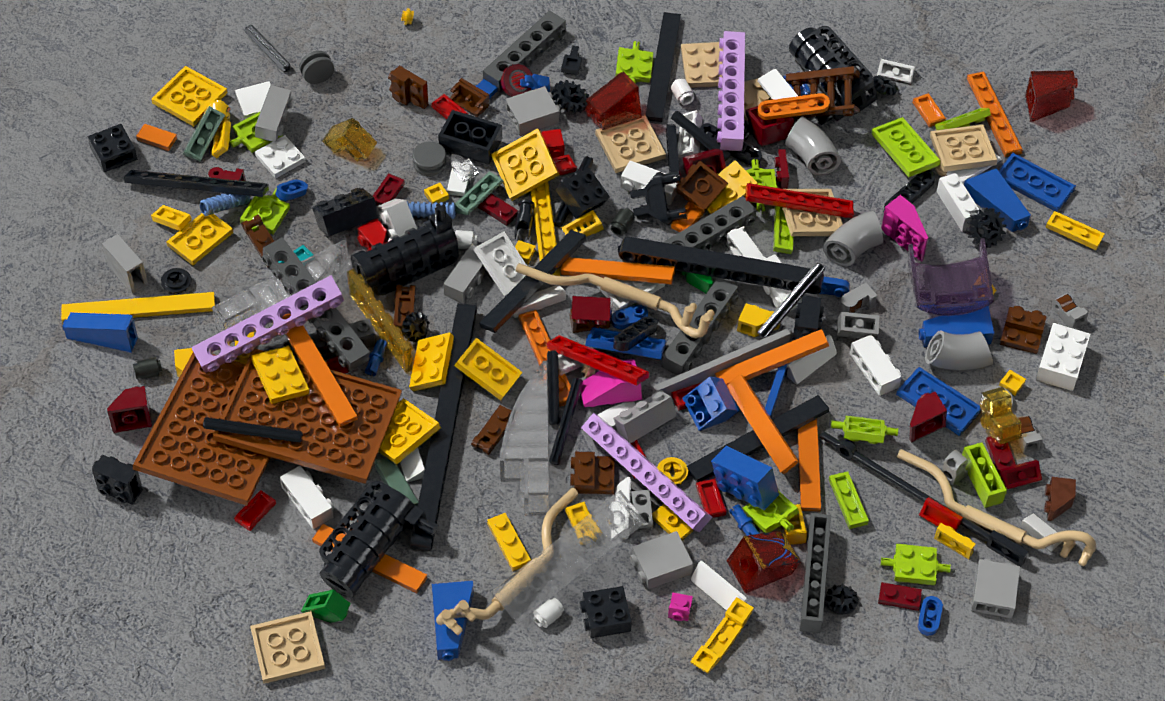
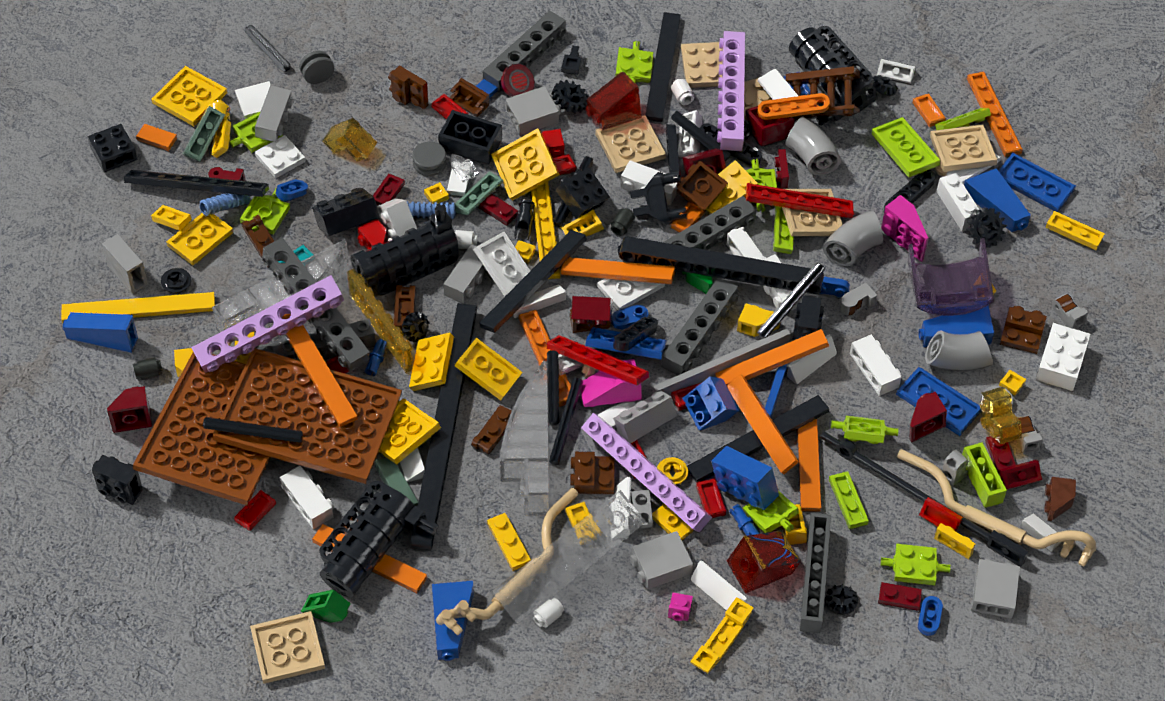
yellow plate [252,346,309,404] -> none
yellow plate [401,8,414,25] -> none
tan piece [516,263,715,338] -> none
blue plate [520,74,550,93] -> none
black brick [579,586,632,639] -> none
light grey brick [837,312,879,339] -> none
clear red slope [1025,70,1078,122] -> none

